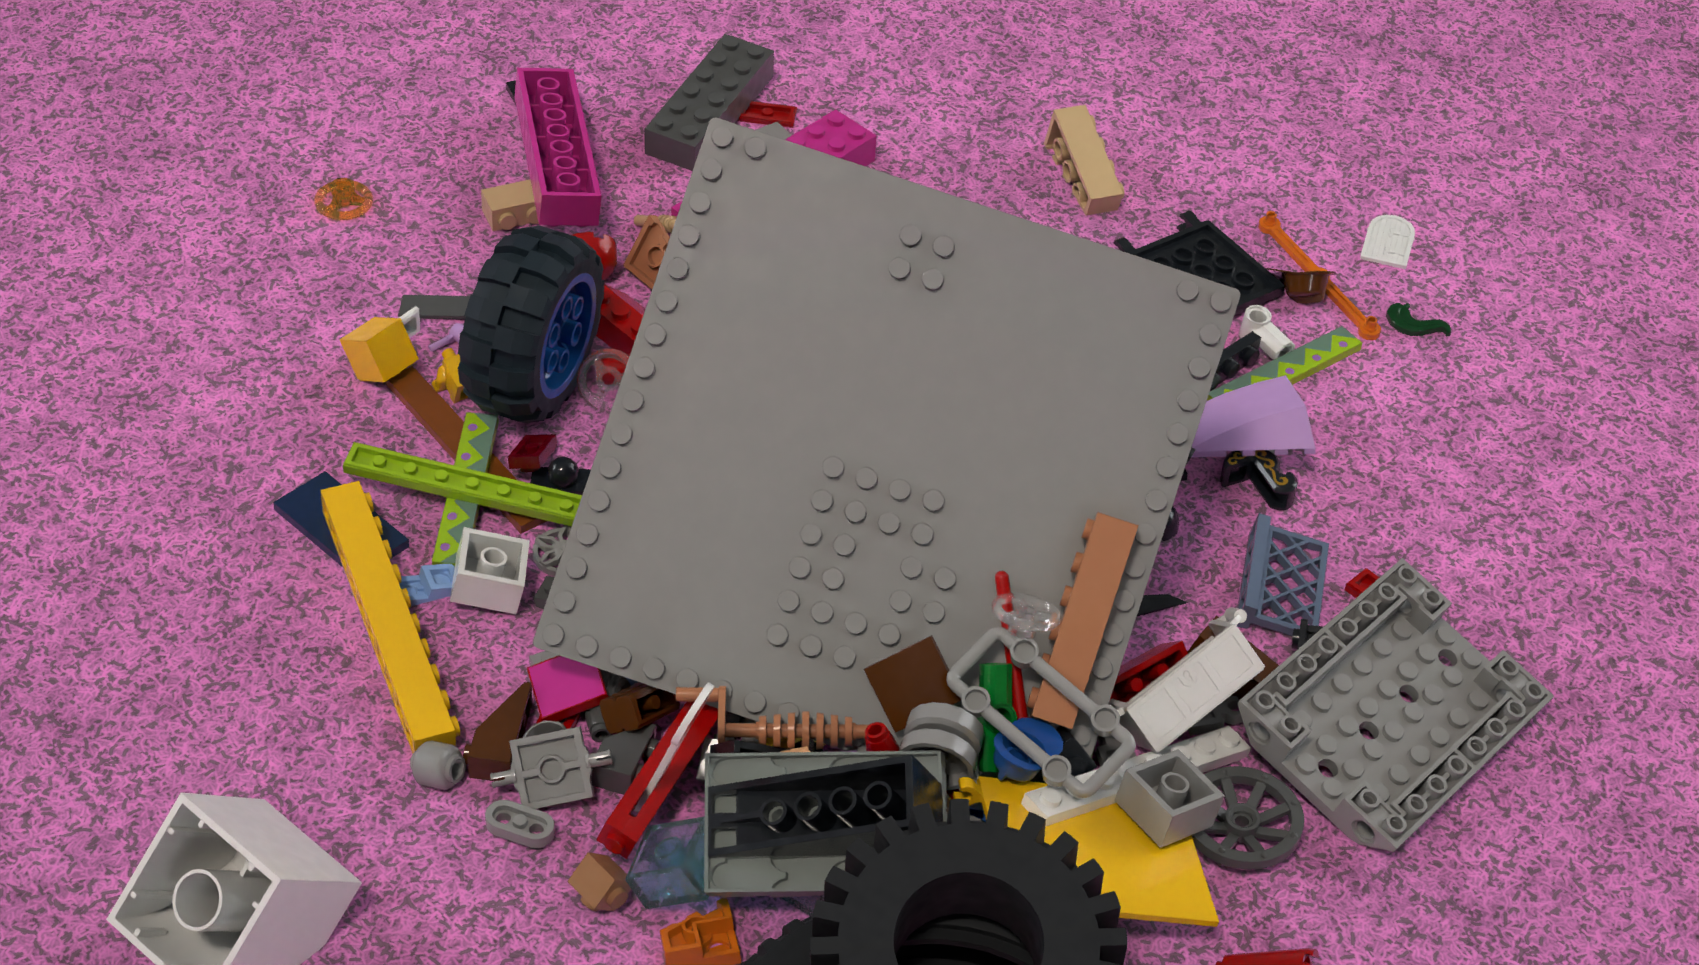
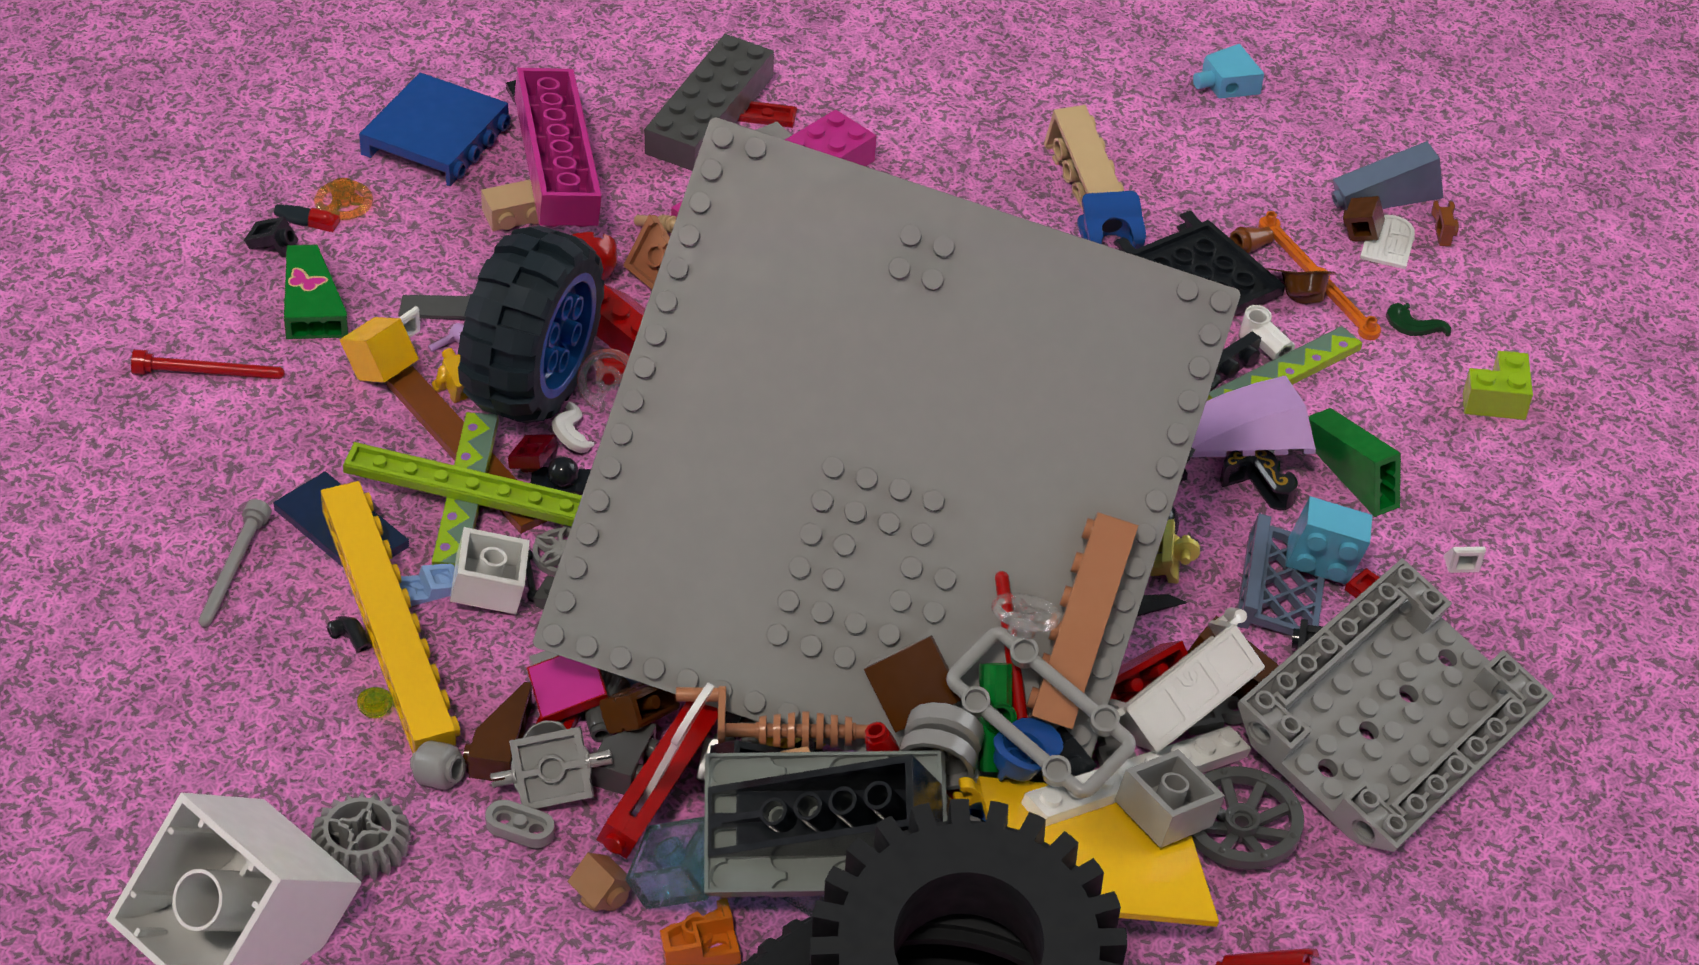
none -> red piece [131,349,285,379]
none -> light grey piece [198,499,272,627]
none -> black bracket [244,217,298,257]
none -> piece [274,204,340,233]
none -> green slope [284,245,349,339]
none -> light grey gear [311,792,411,882]
none -> black arm [326,615,372,653]
none -> clear neon green plate [357,687,392,718]
none -> blue panel [359,72,511,186]
none -> black hinge [526,550,538,602]
none -> white piece [552,402,595,453]
none -> blue piece [1077,191,1146,249]
none -> light yellow hips [1150,519,1200,584]
none -> medium azure torso [1193,44,1264,99]
none -> dark orange cone [1229,226,1274,254]
none -> medium azure brick [1285,496,1372,585]
none -> green slope [1308,408,1401,517]
none -> sand blue slope [1331,141,1444,210]
none -> reddish brown brick [1343,196,1385,241]
none -> dark orange plate [1431,201,1459,246]
none -> white slope [1444,547,1486,573]
none -> lime brick [1462,351,1533,420]

